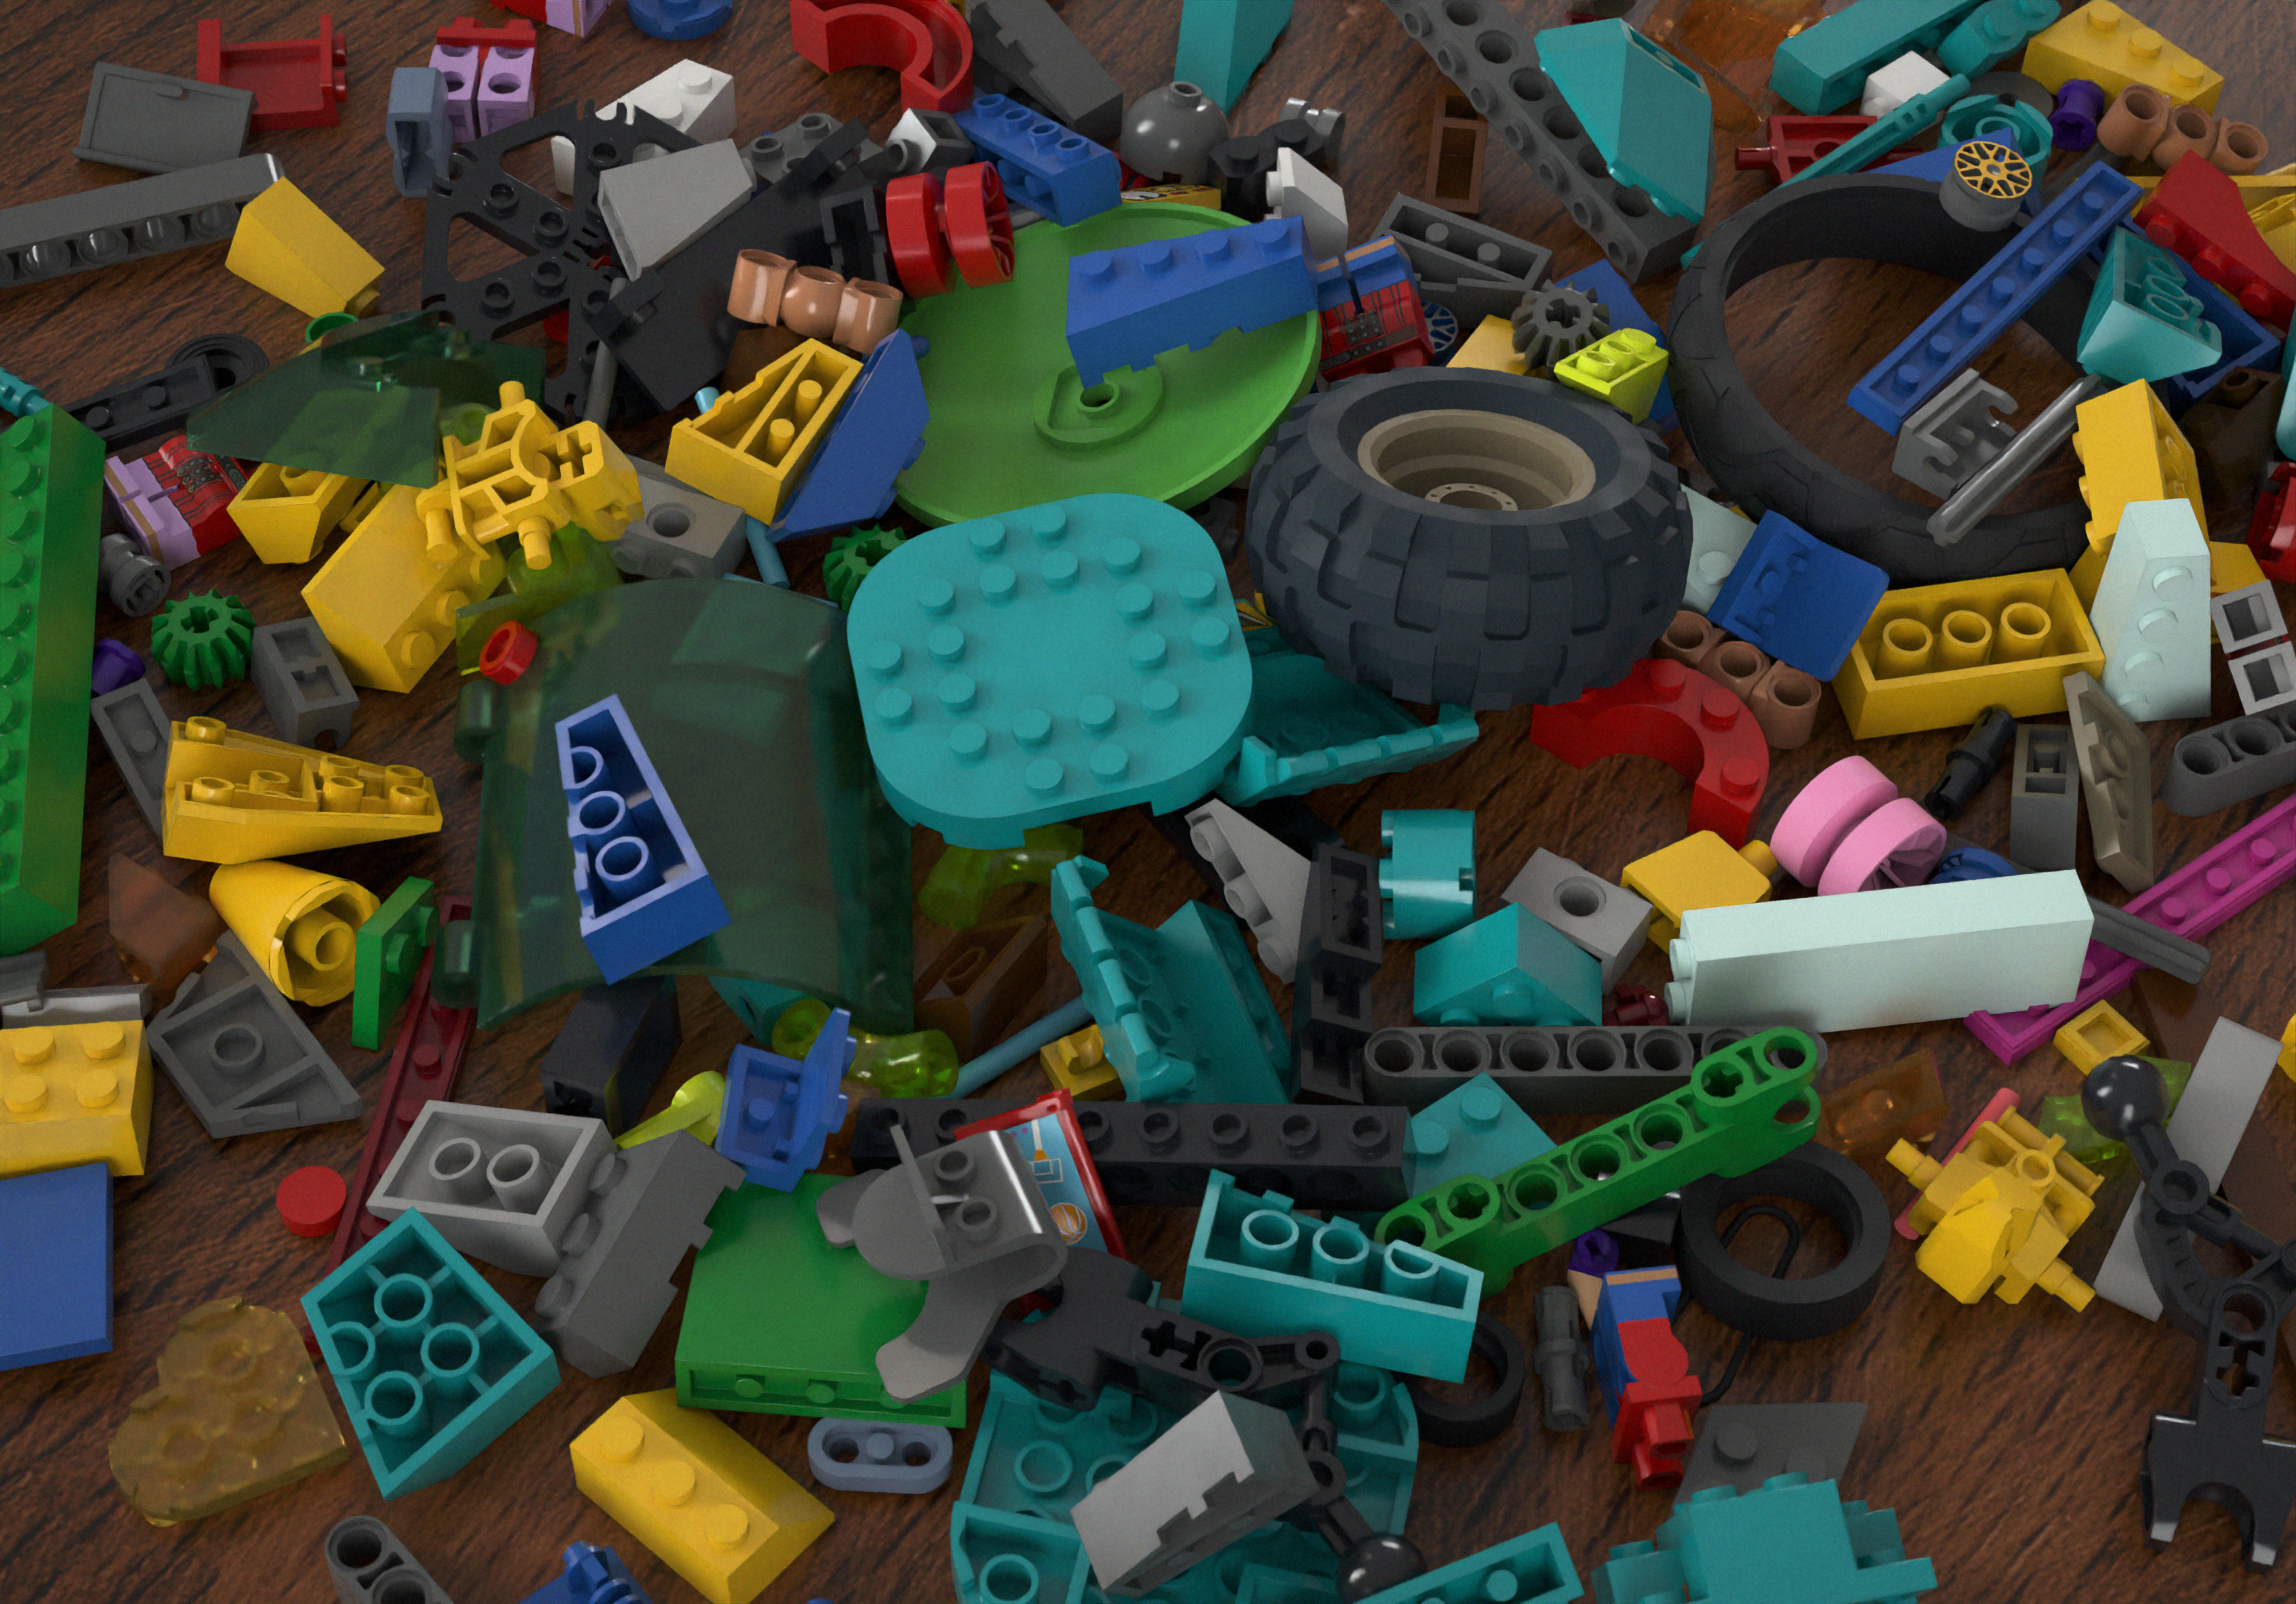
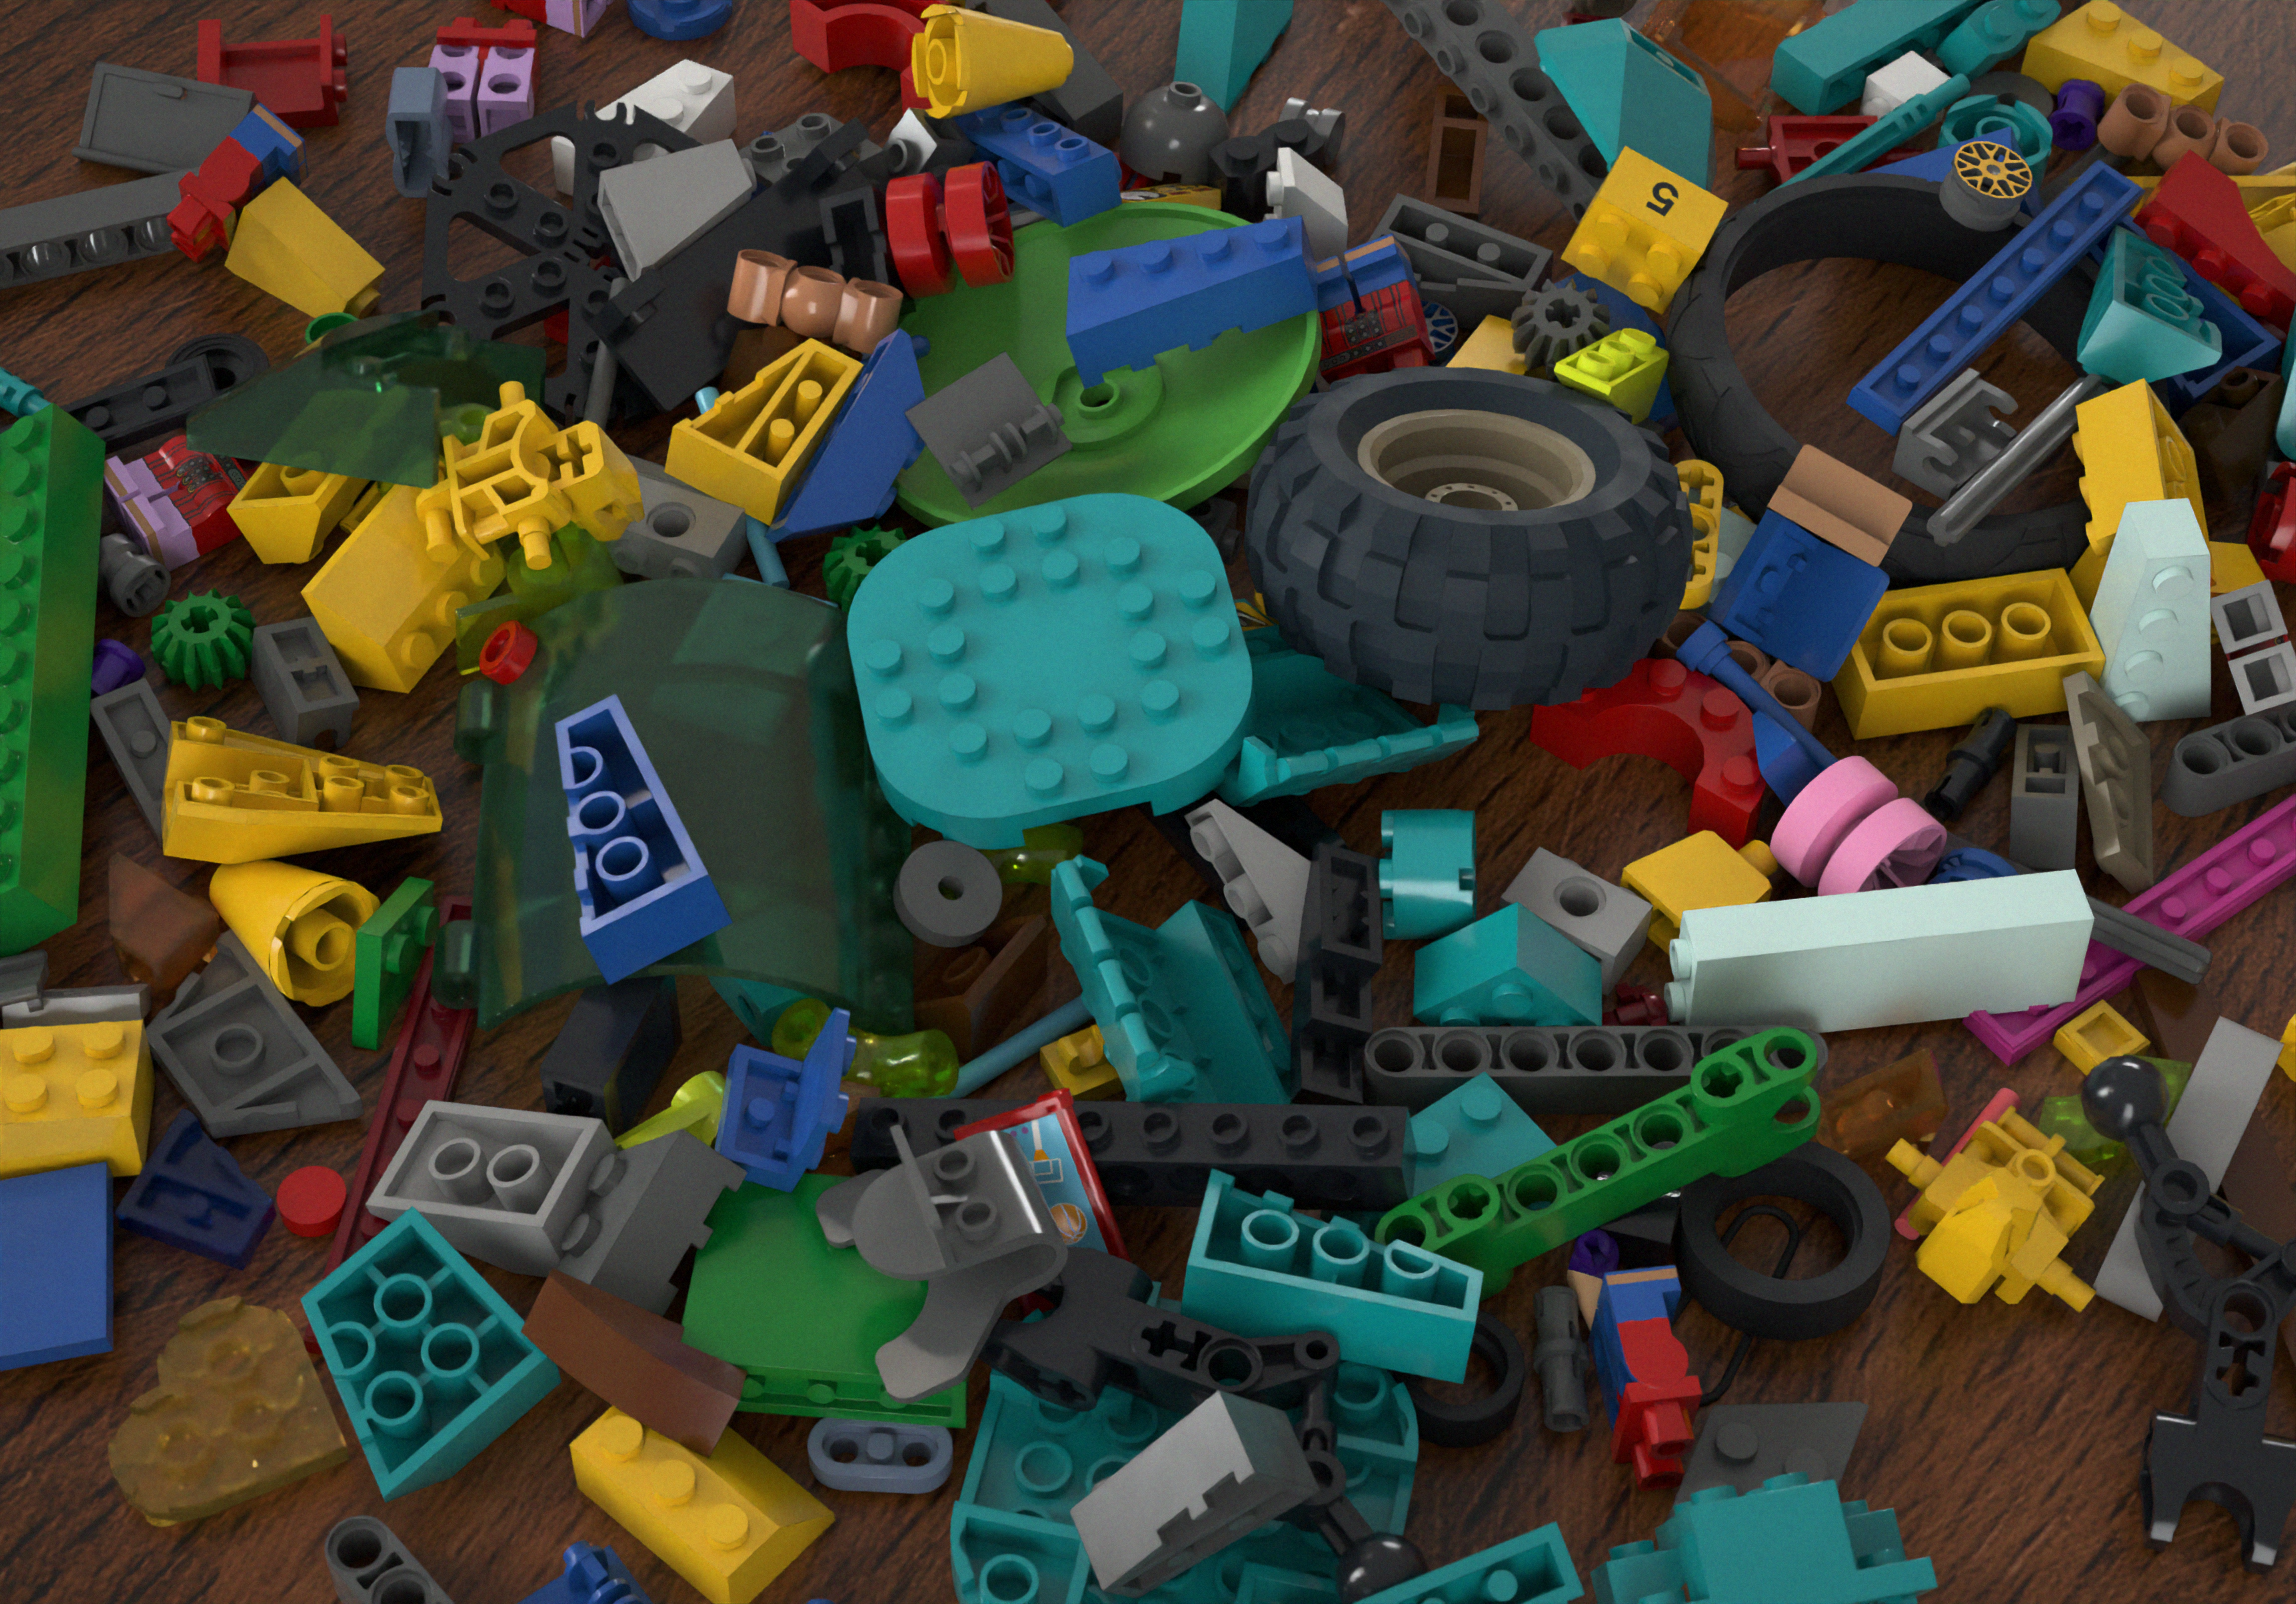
none -> clear blue wing [115,1108,277,1271]
none -> red hips [166,102,309,264]
none -> reddish brown slope [521,1268,747,1458]
none -> dark grey piece [893,840,1002,947]
none -> dark grey hinge [904,351,1073,511]
none -> yellow cone [912,4,1074,119]
none -> yellow brick [1561,146,1729,315]
none -> yellow beam [1675,459,1724,610]
none -> blue piece [1675,620,1839,772]
none -> blue slope [1752,710,1821,809]
none -> medium nougat panel [1767,444,1913,567]

